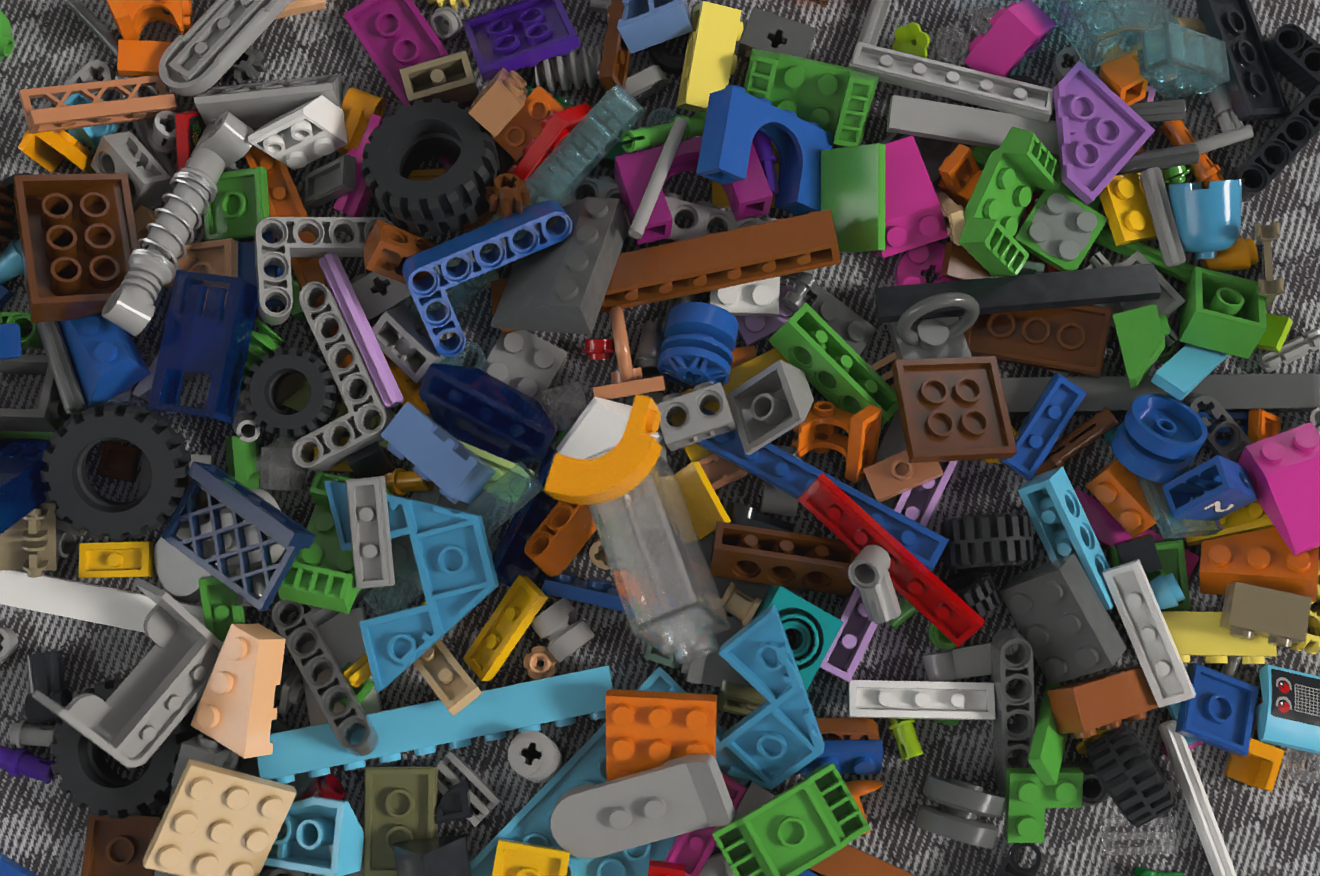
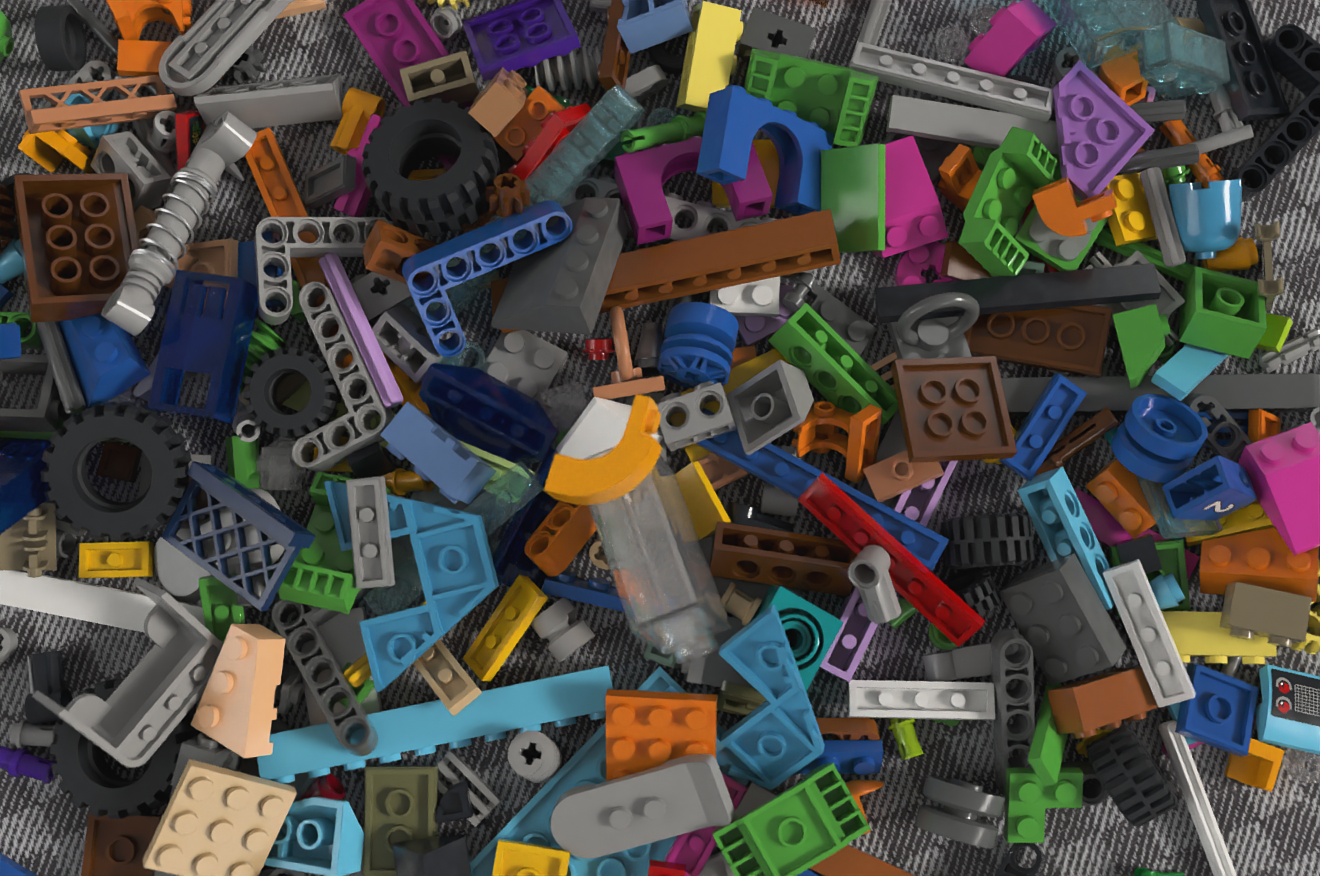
bright green tile [203,167,270,241] -> none
white slope [248,95,348,170] -> none
light nougat plate [523,645,558,680] -> none
light grey bar [628,117,688,239] -> none
dark purple axle [752,130,779,196] -> none
lime plant [892,22,930,58] -> none
tan plate [936,191,965,246] -> none
clear tile [1100,815,1178,856] -> none
none -> black tyre [34,5,87,72]
none -> orange brick [1032,176,1117,237]

